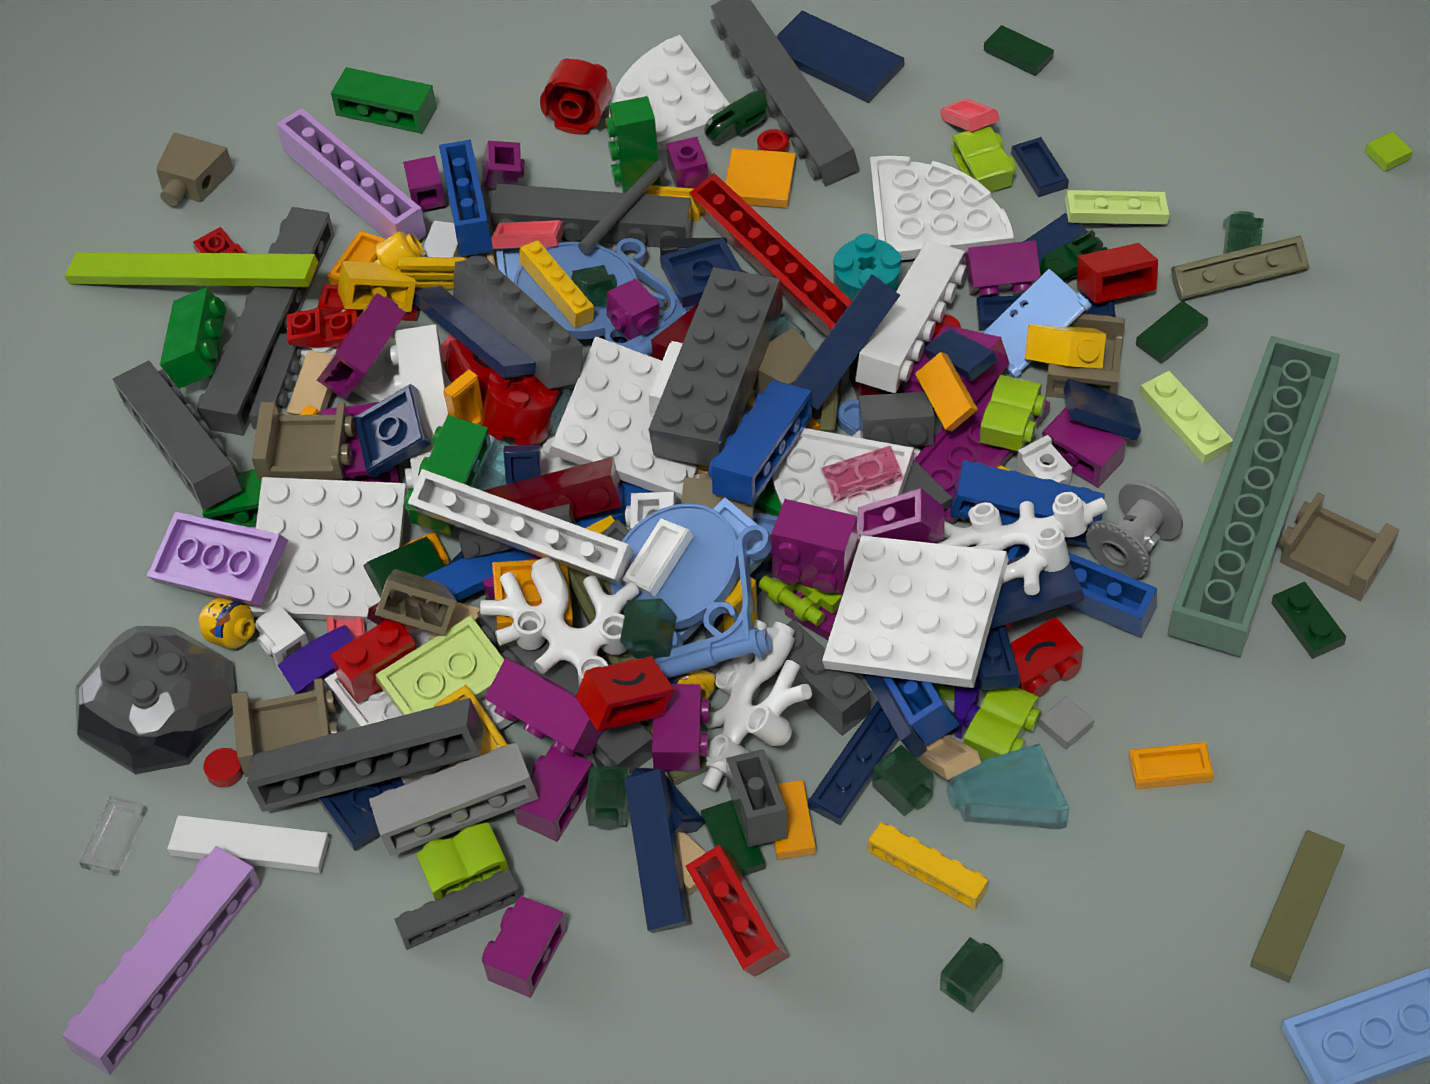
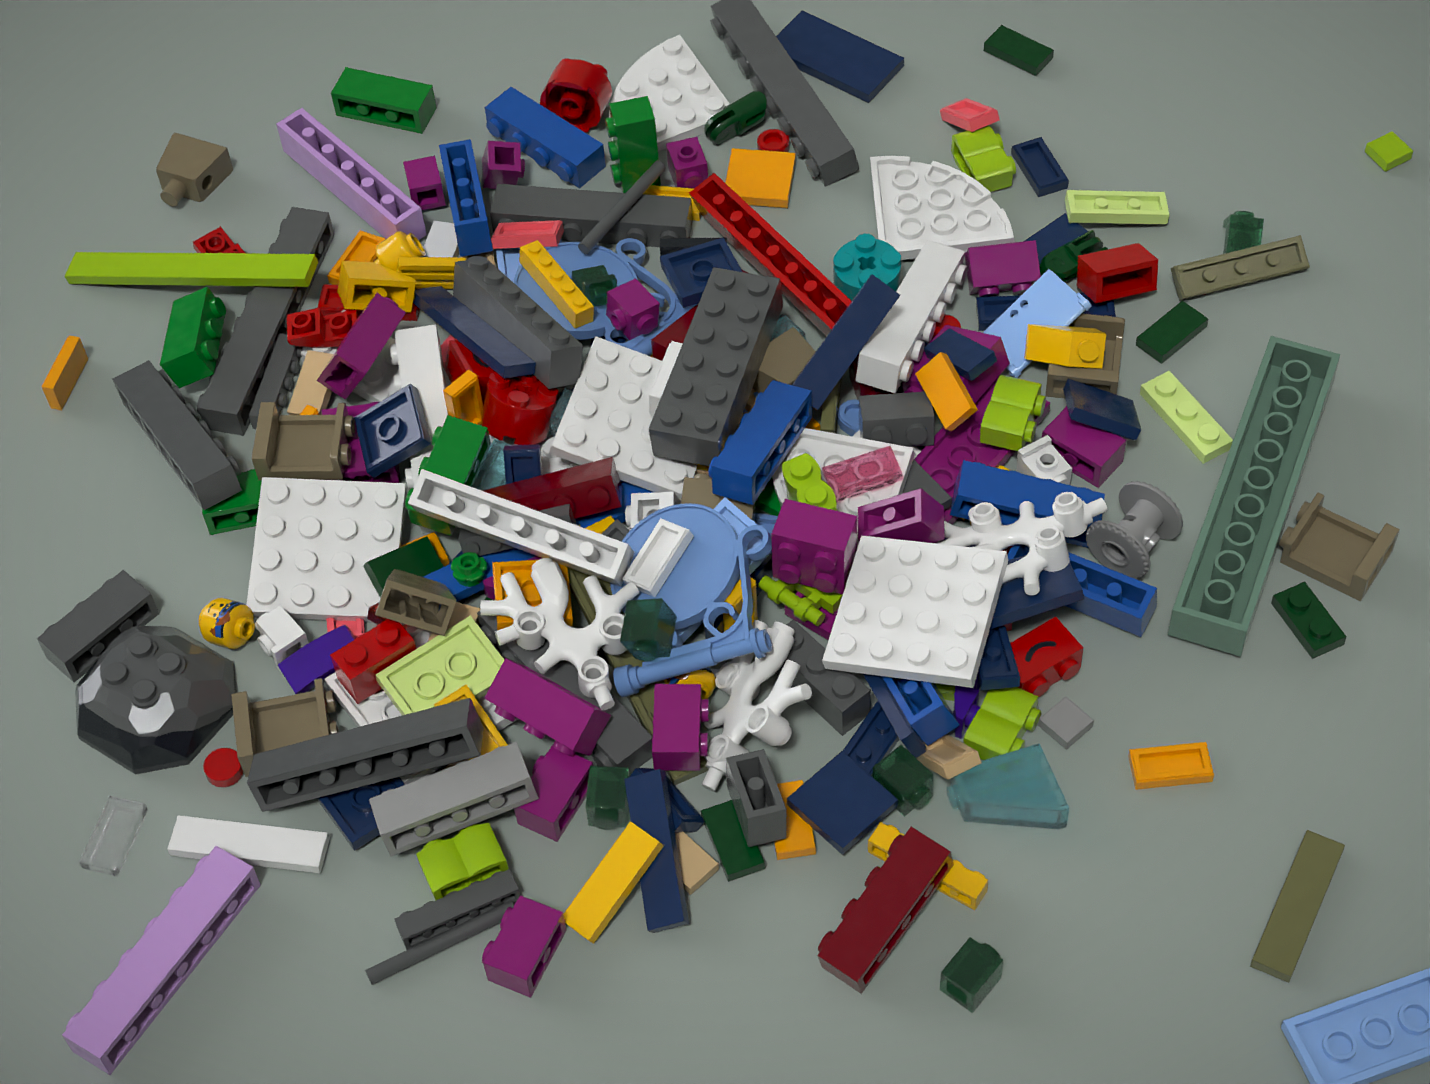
plate [146,511,288,607] -> none
red brick [576,656,674,731] -> none
red brick [685,845,789,977] -> none
none -> dark grey brick [37,570,159,683]
none -> light orange tile [41,335,88,410]
none -> dark grey bar [365,900,514,985]
none -> green plate [451,552,487,587]
none -> blue brick [484,87,606,189]
none -> yellow tile [563,821,664,944]
none -> lime brick [782,453,838,511]
none -> dark blue tile [787,751,898,855]
none -> dark red brick [817,826,954,994]

